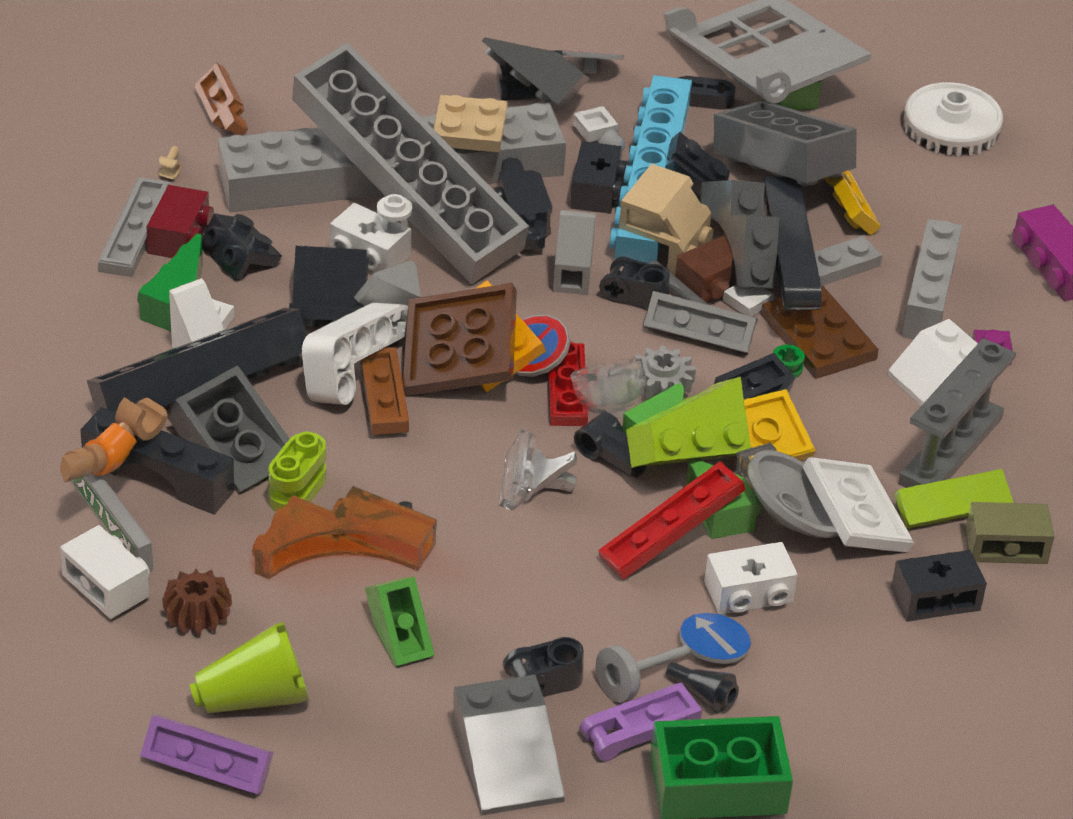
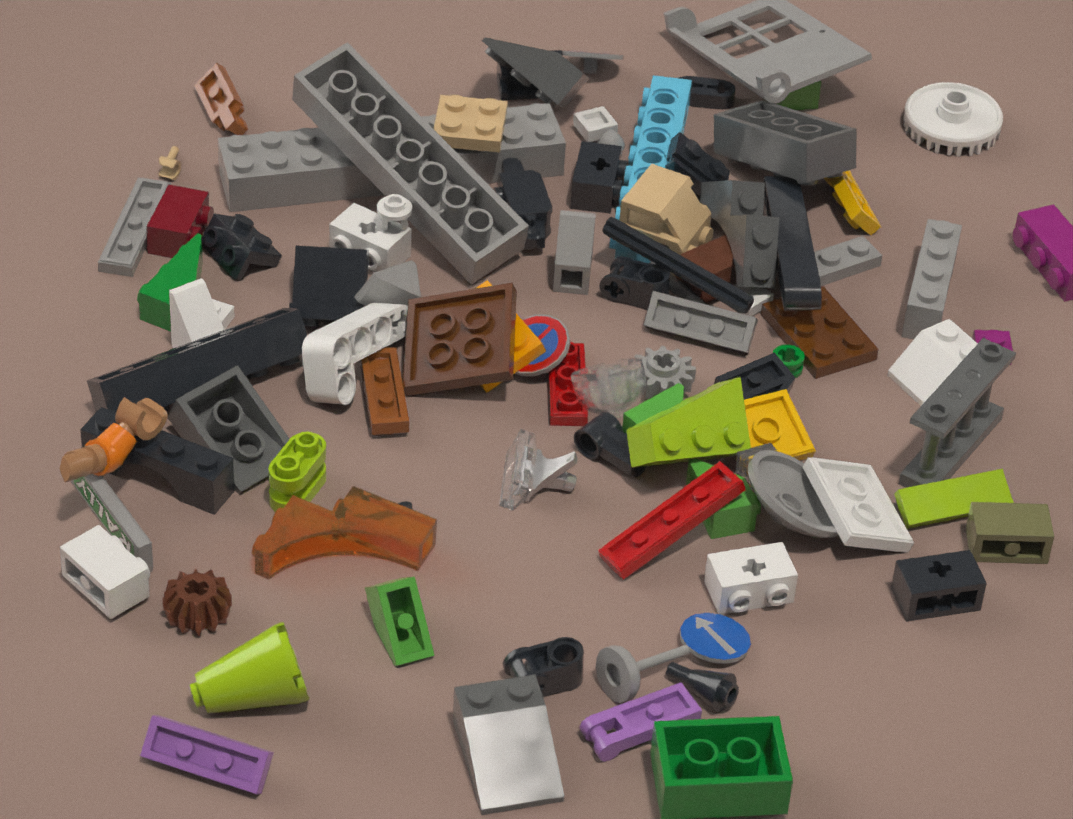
none -> black axle [602,217,754,314]

